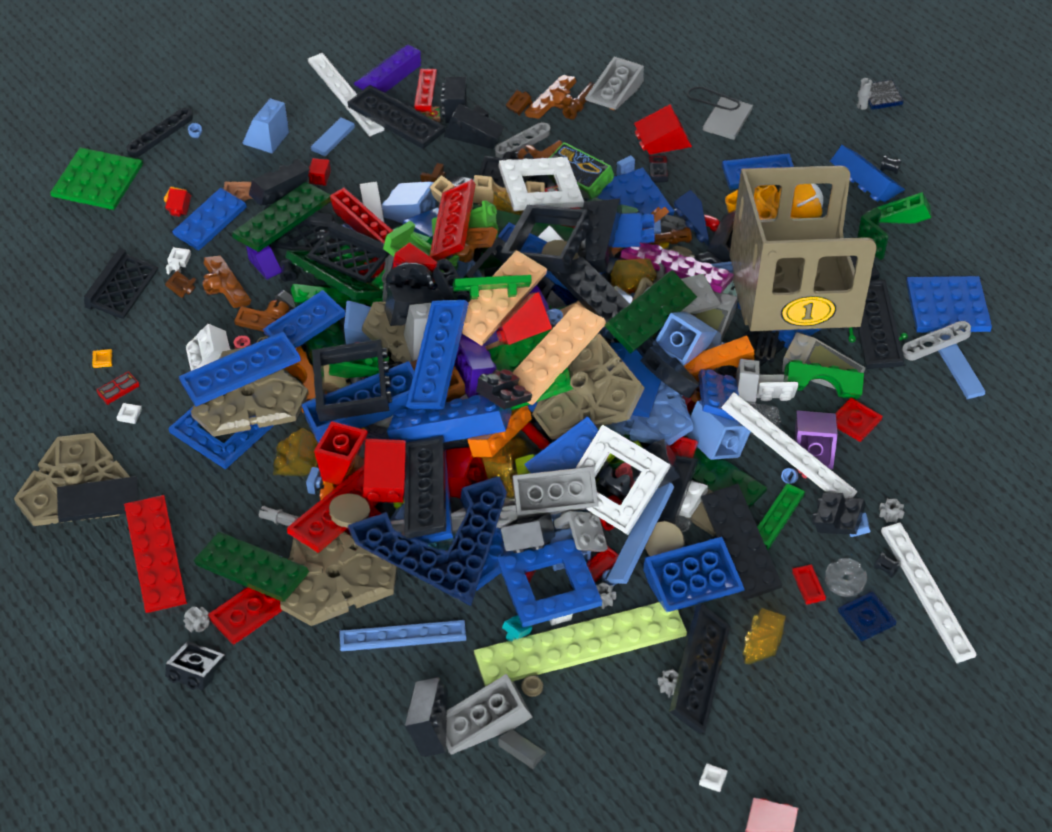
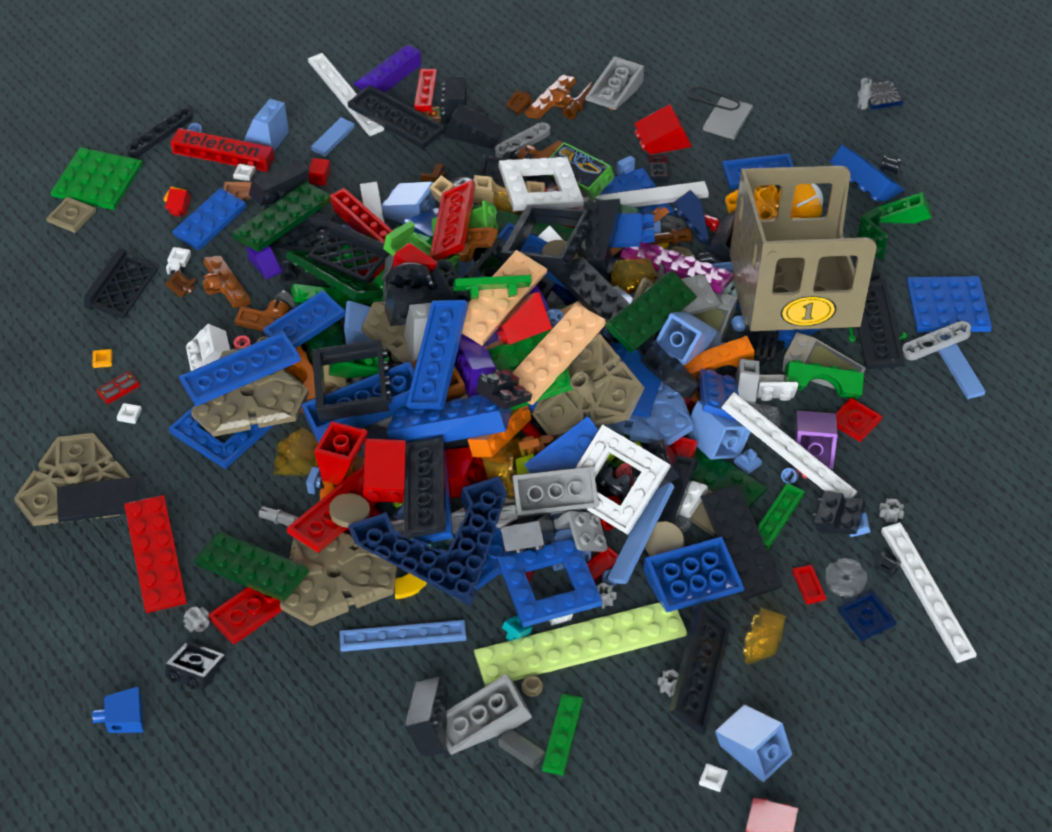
none -> dark tan tile [46,197,96,233]
none -> blue torso [92,687,144,733]
none -> red brick [171,128,275,172]
none -> white tile [233,164,256,181]
none -> yellow tile [395,573,428,599]
none -> dark orange plate [518,434,555,457]
none -> green plate [542,694,583,776]
none -> white tile [580,181,709,209]
none -> medium blue slope [715,705,792,782]
none -> medium blue hinge [731,316,746,332]
none -> medium blue tile [734,448,762,474]

